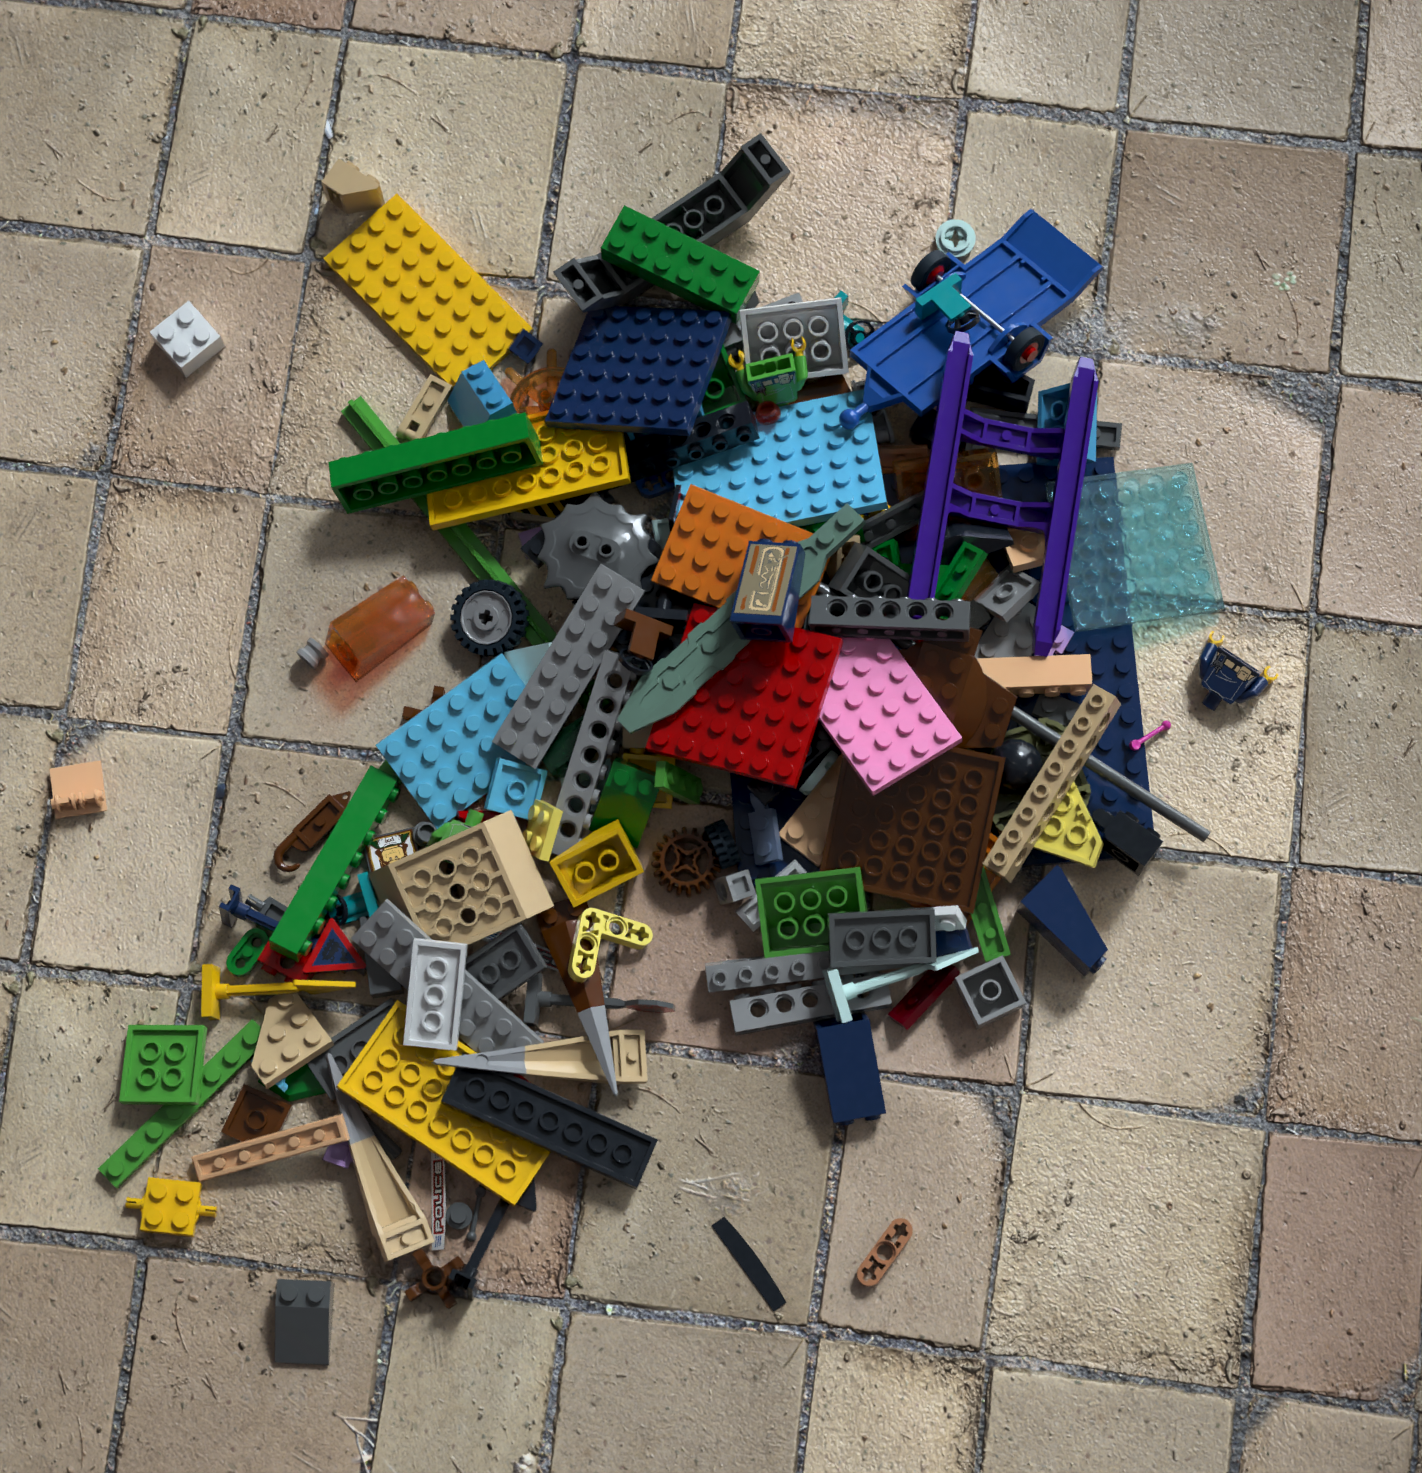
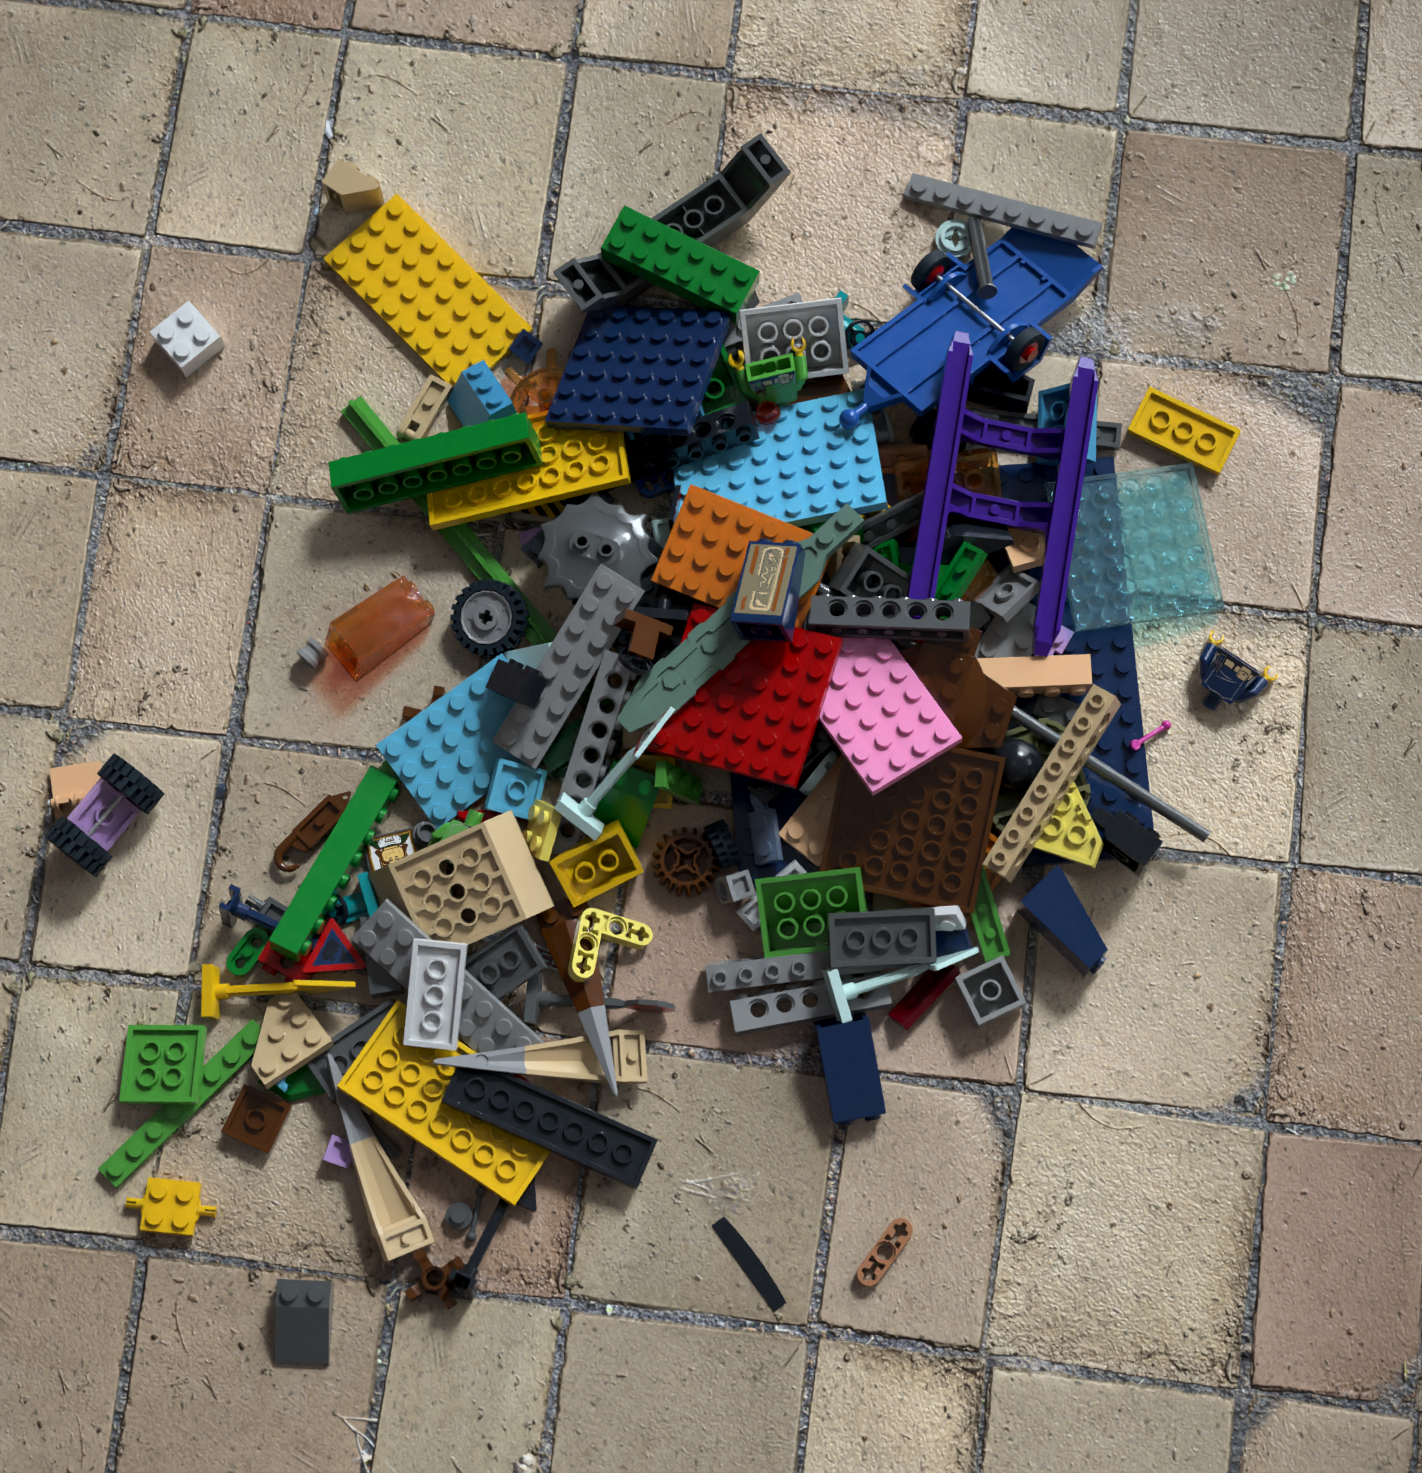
light nougat tile [191,1113,350,1182] -> none
sticker [431,1152,446,1251] -> none
teal piece [915,273,981,334] -> none
none -> plate [45,753,165,877]
none -> black brick [485,658,548,709]
none -> light aqua piece [554,706,675,841]
none -> light grey plate [904,173,1102,249]
none -> dark grey axle [967,216,997,299]
none -> yellow plate [1127,386,1241,476]

